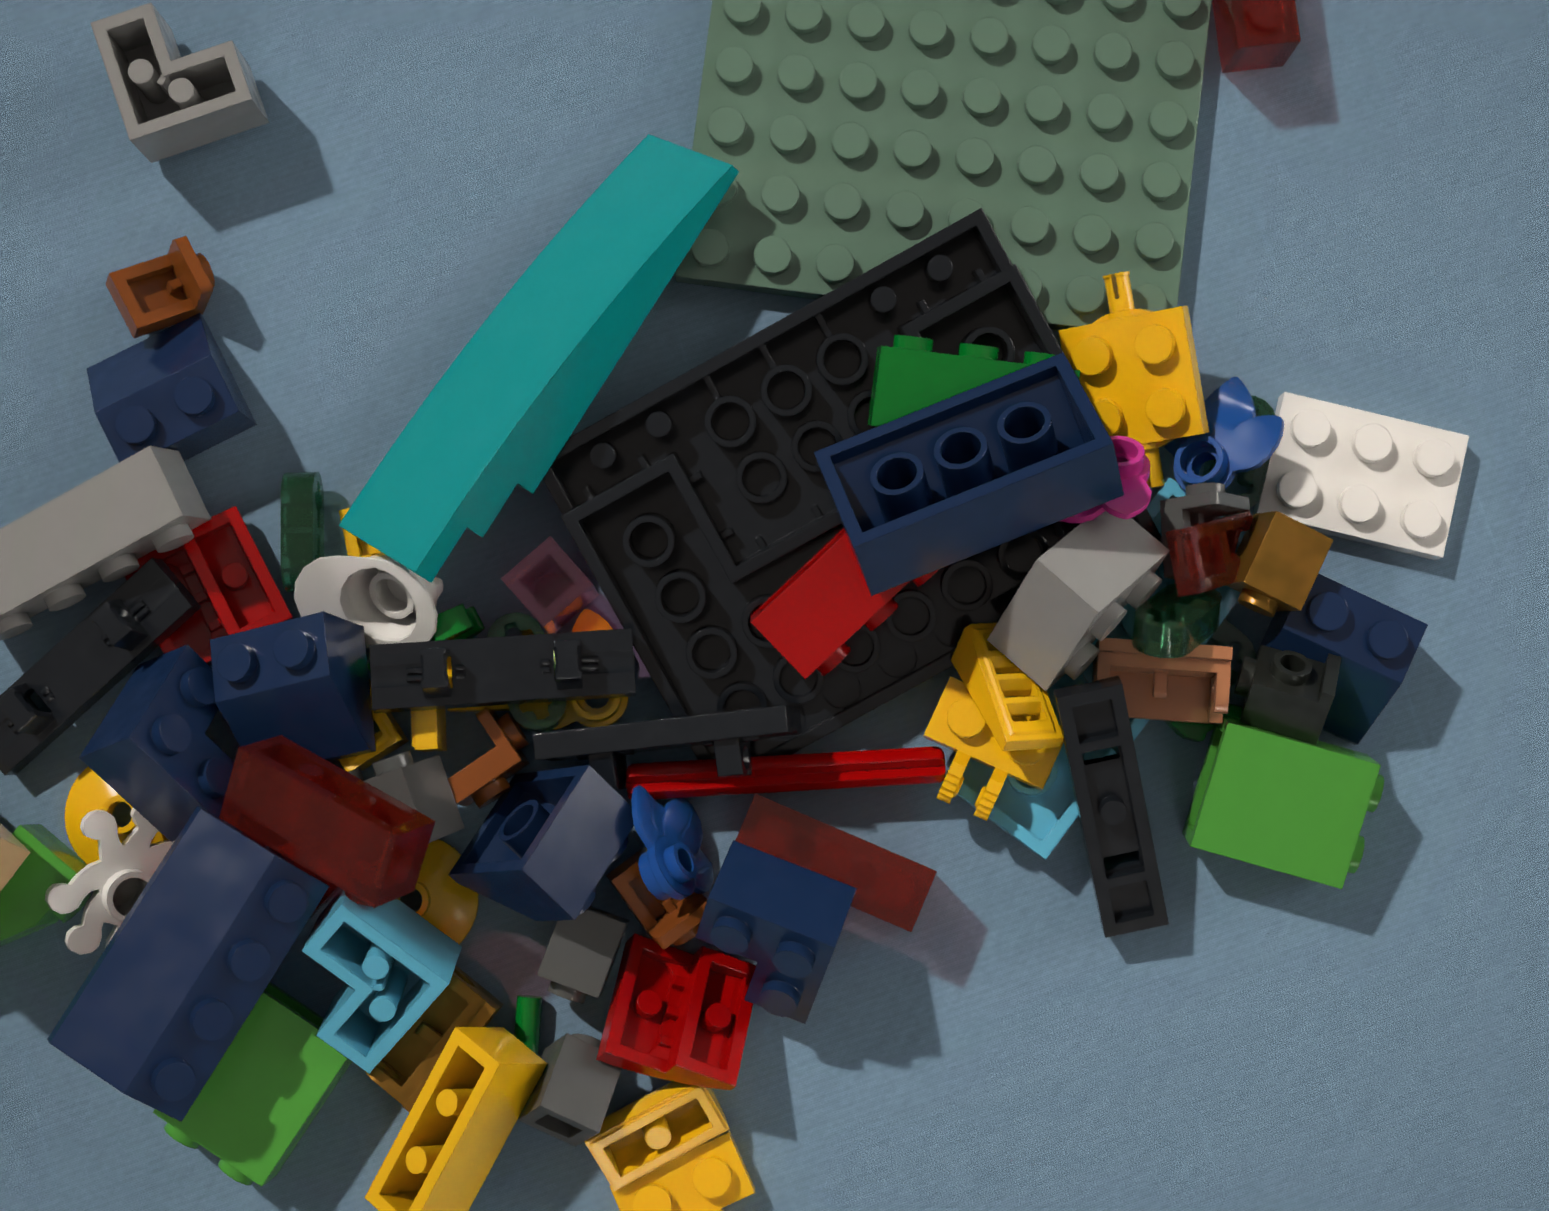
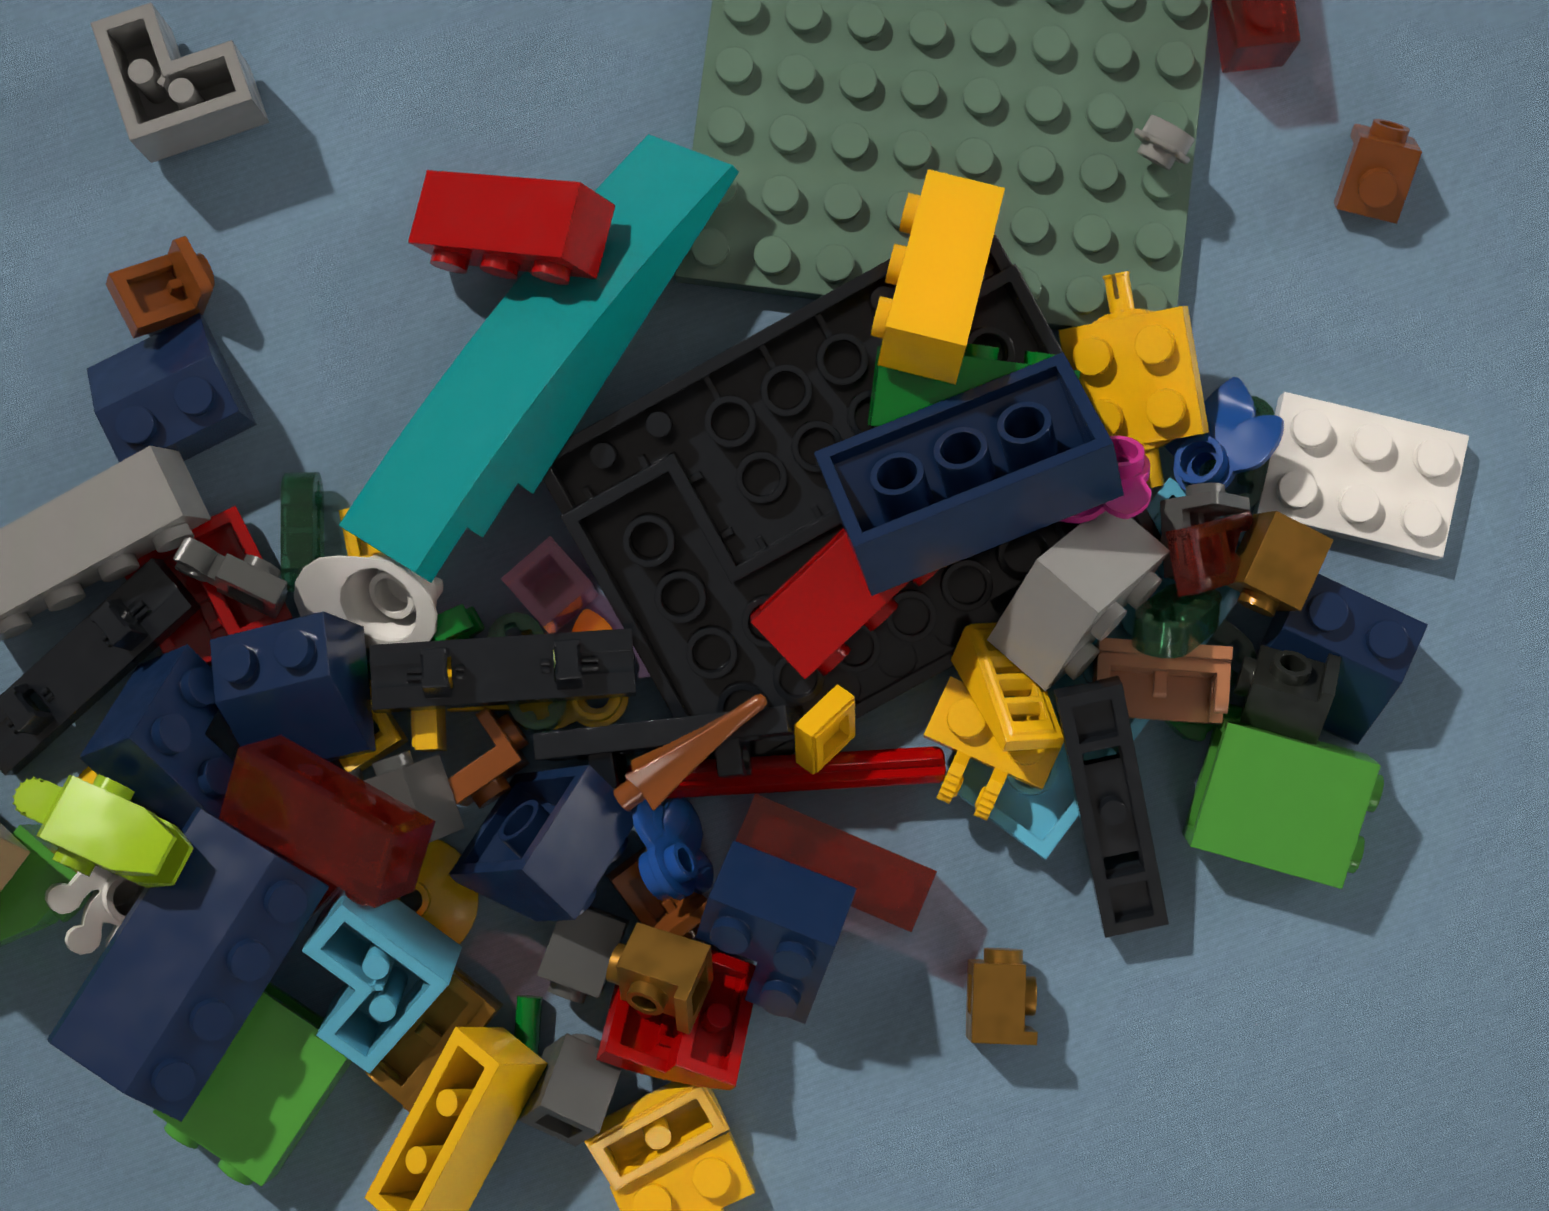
none -> lime hinge [12,774,194,888]
none -> dark grey plate [173,536,287,619]
none -> red brick [408,170,616,285]
none -> pearl gold brick [606,922,714,1034]
none -> dark orange piece [613,694,767,811]
none -> yellow tile [794,684,856,775]
none -> yellow brick [870,169,1005,385]
none -> pearl gold brick [966,948,1038,1045]
none -> light grey plate [1134,115,1195,171]
none -> dark orange bracket [1334,119,1422,224]

